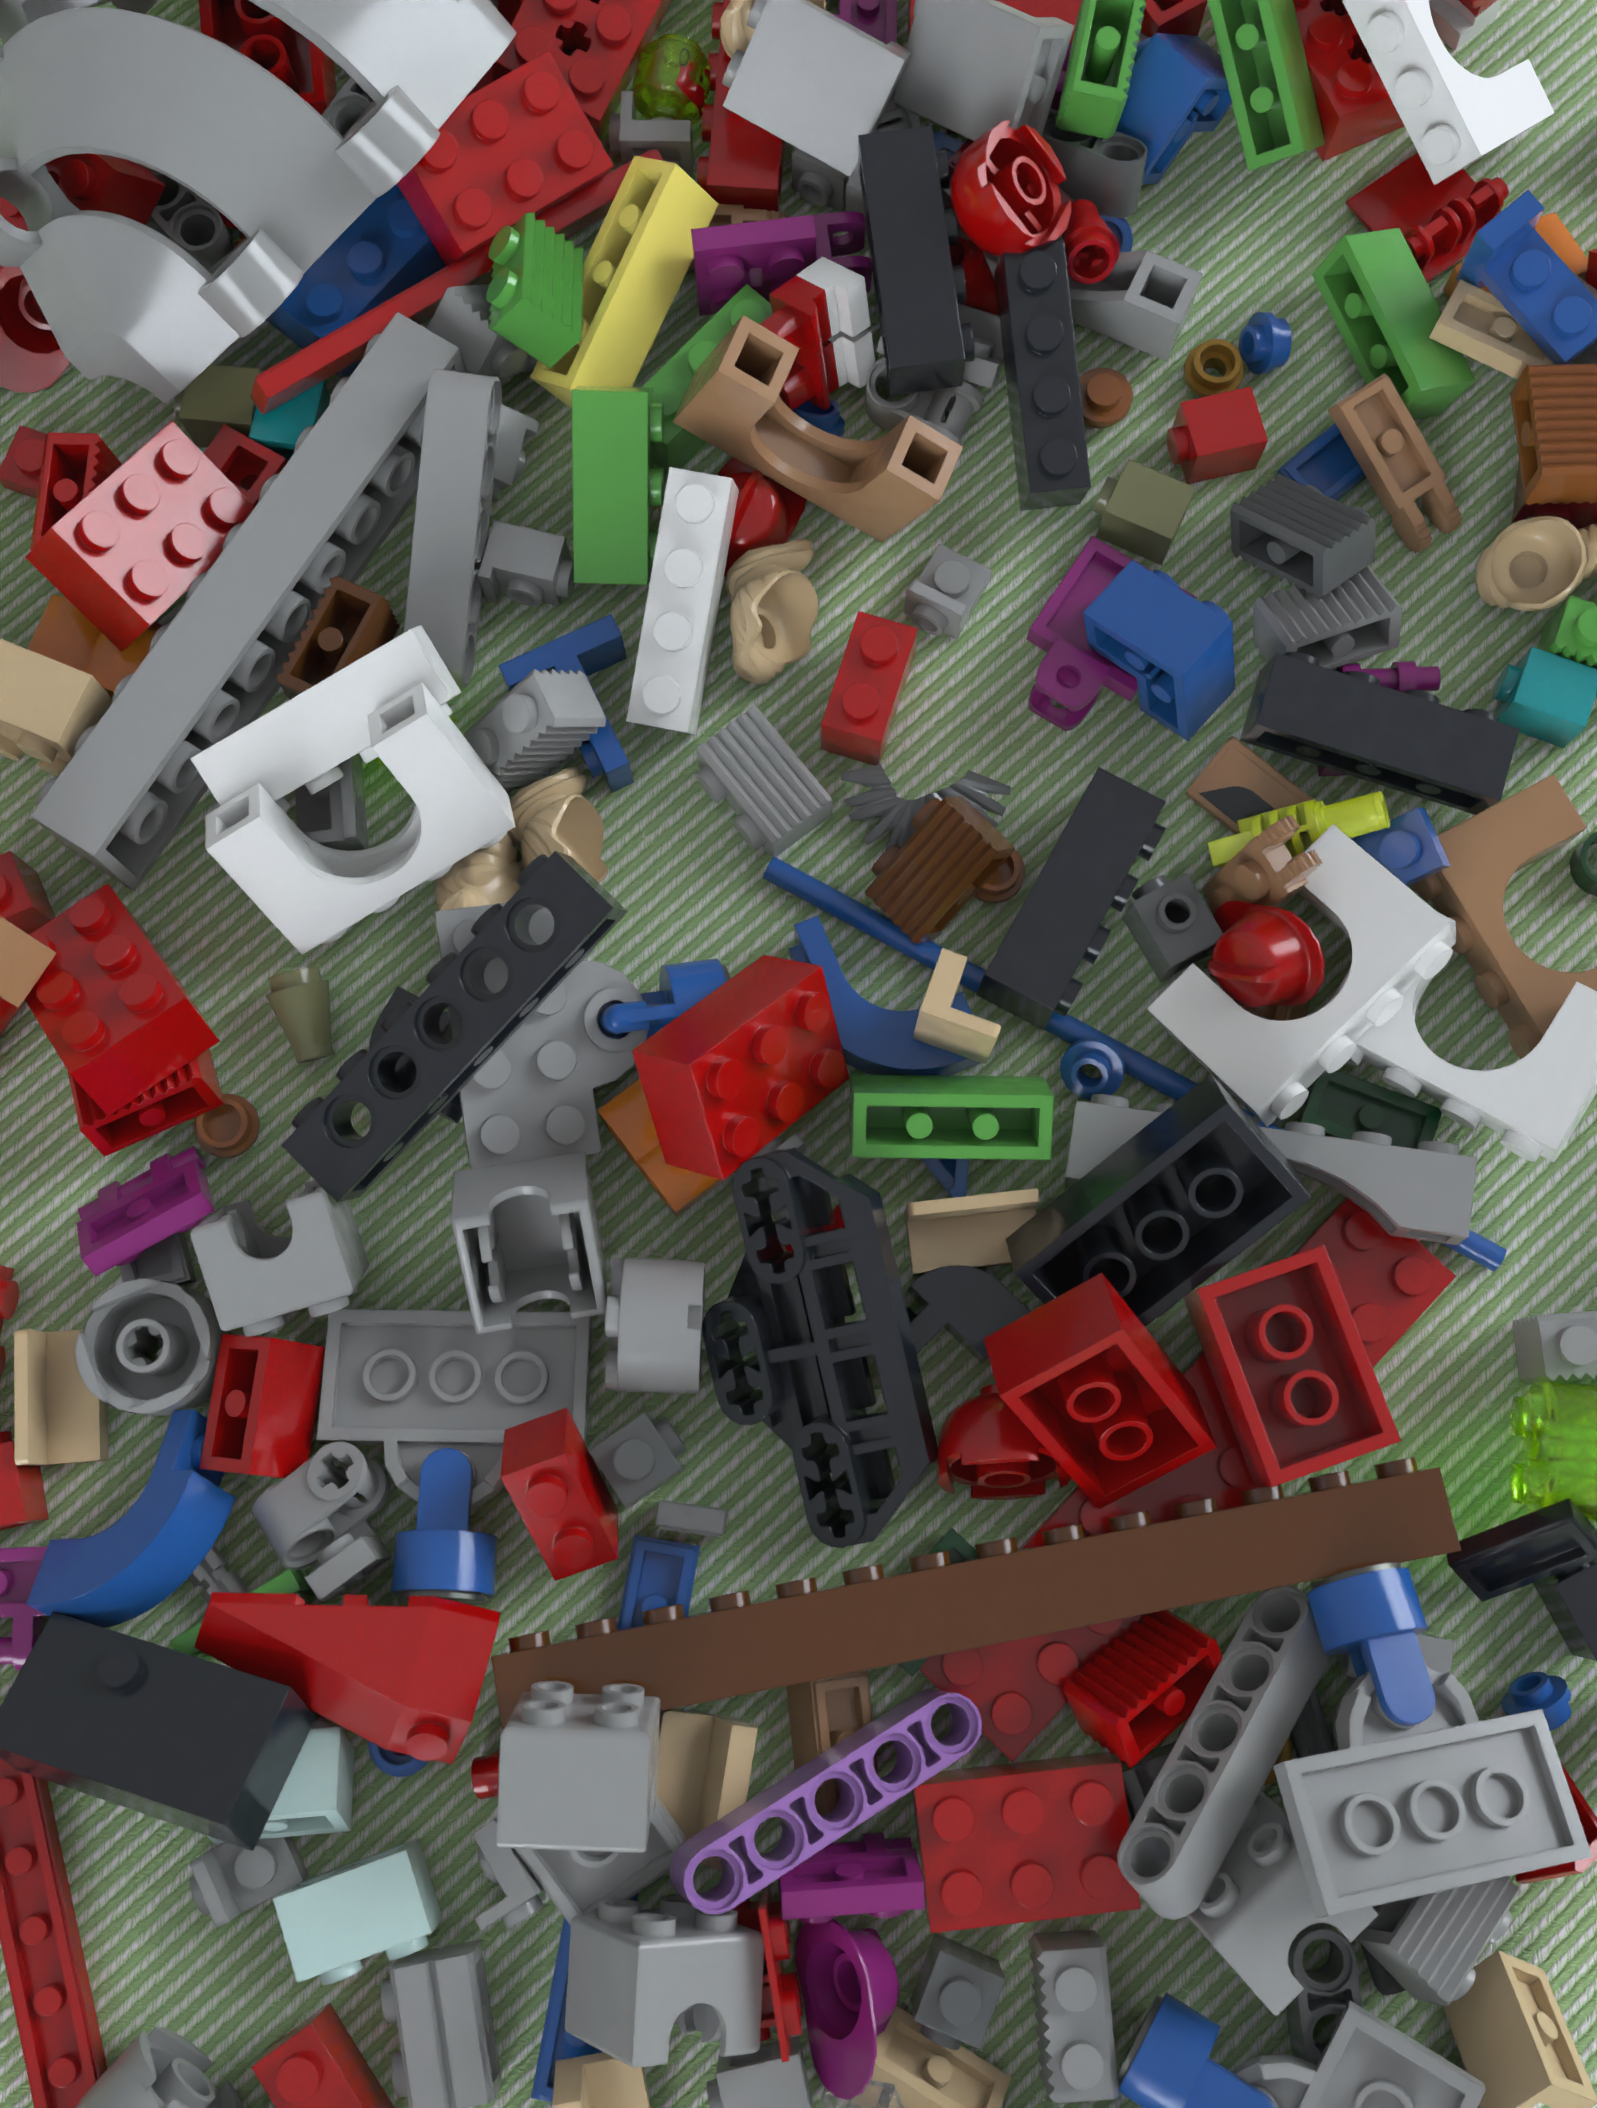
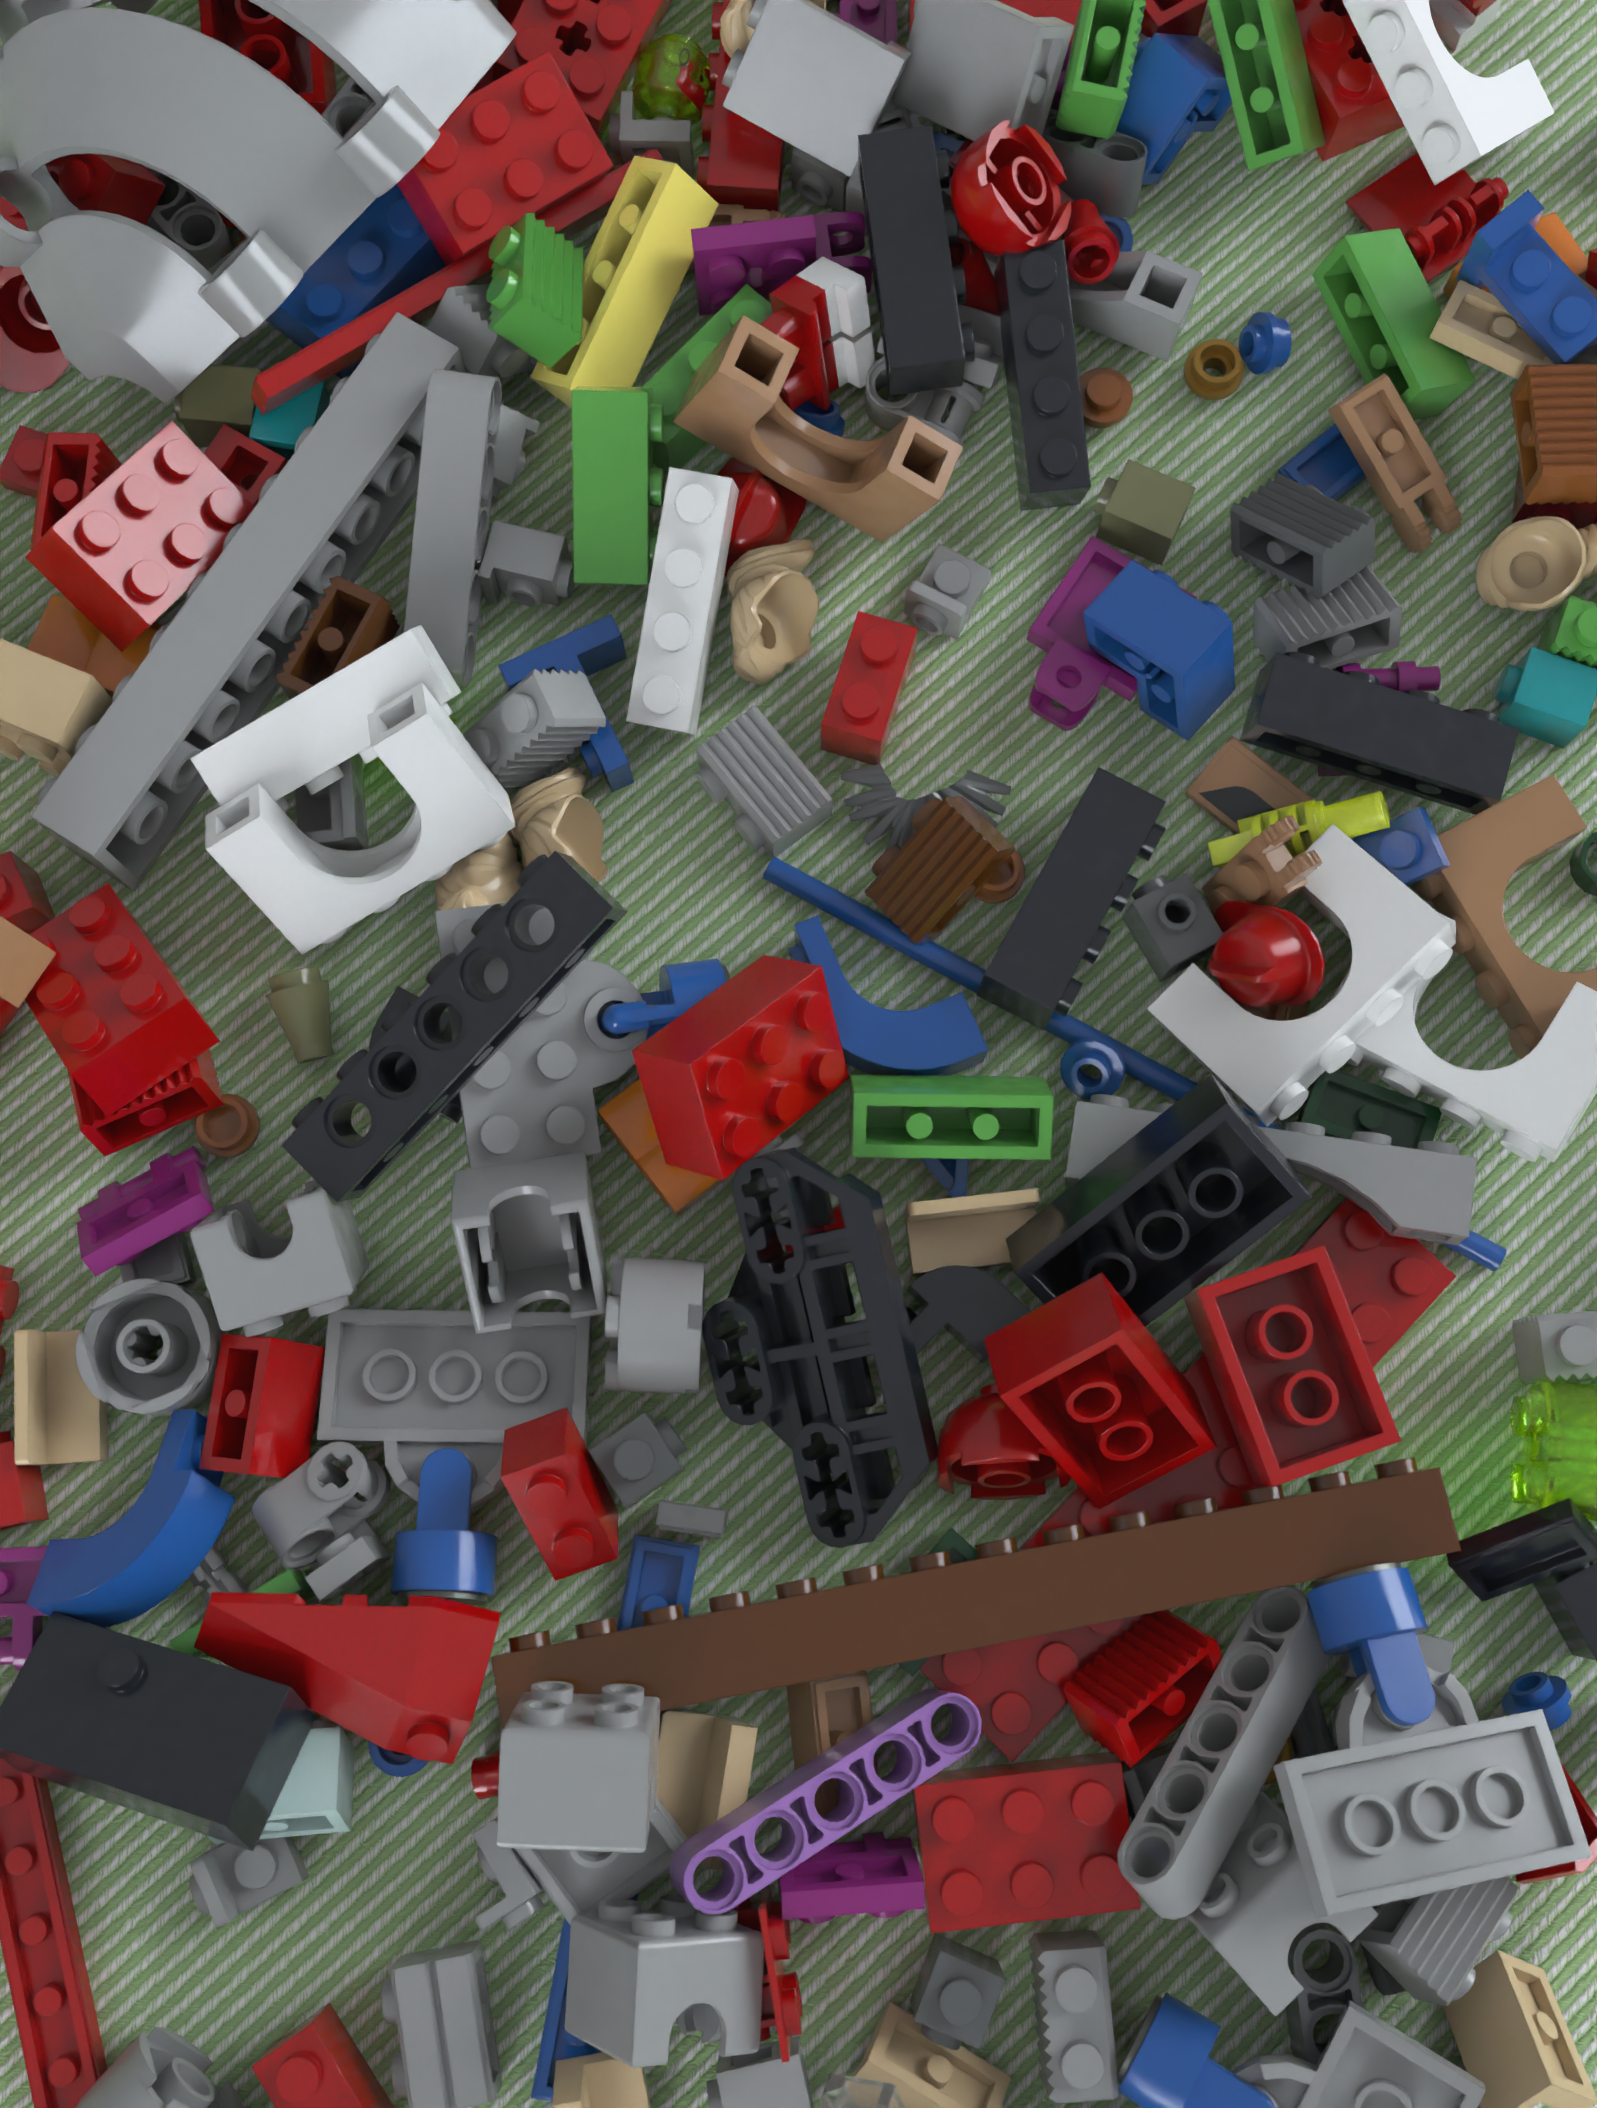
light aqua brick [273,1838,443,1985] -> none
magenta piece [795,1919,899,2100] -> none
tan panel [913,948,1001,1064] -> none
red brick [1167,386,1268,484] -> none

